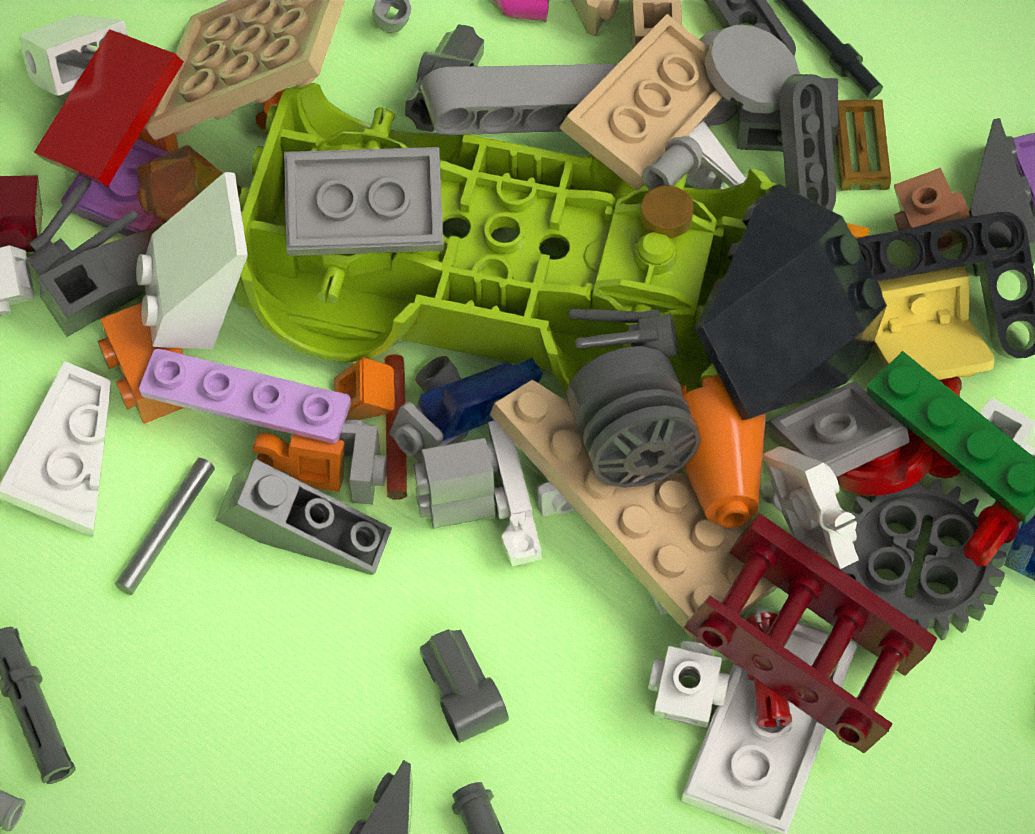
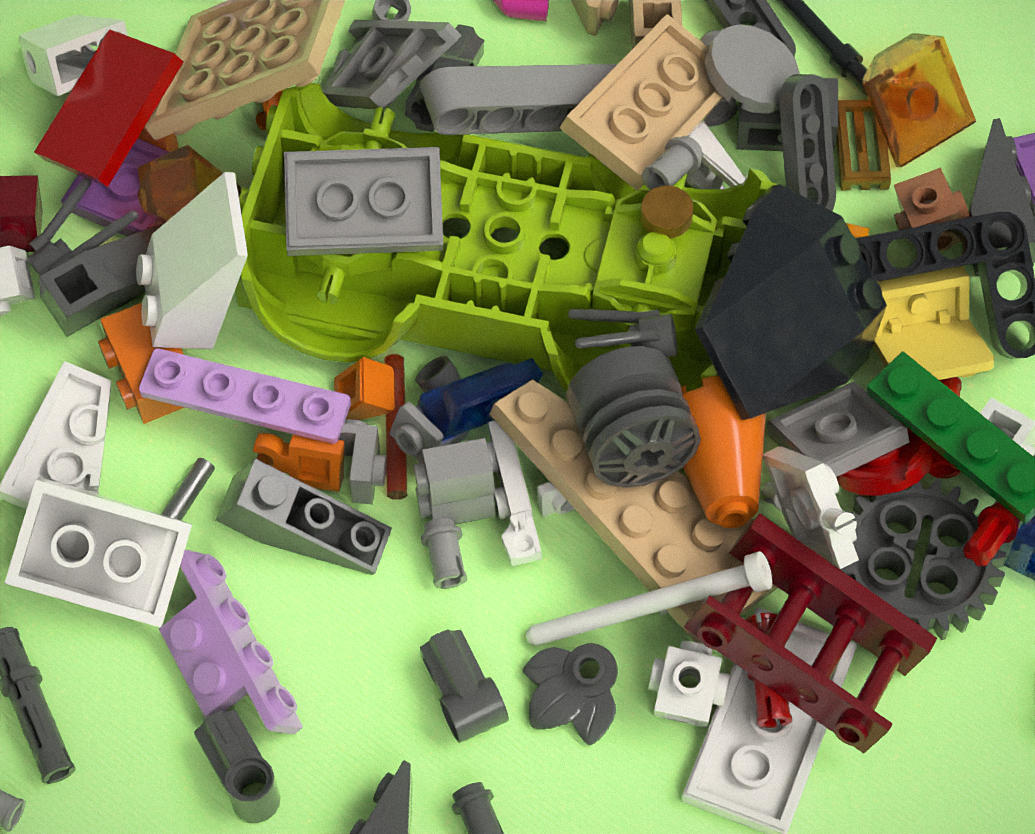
none -> white slope [4,477,192,627]
none -> lavender bracket [159,550,303,734]
none -> dark grey piece [194,710,281,823]
none -> light grey wing [322,20,461,109]
none -> light grey pin [421,518,468,589]
none -> dark grey plate [522,643,618,746]
none -> white bar [526,551,772,646]
none -> clear orange slope [862,33,977,168]

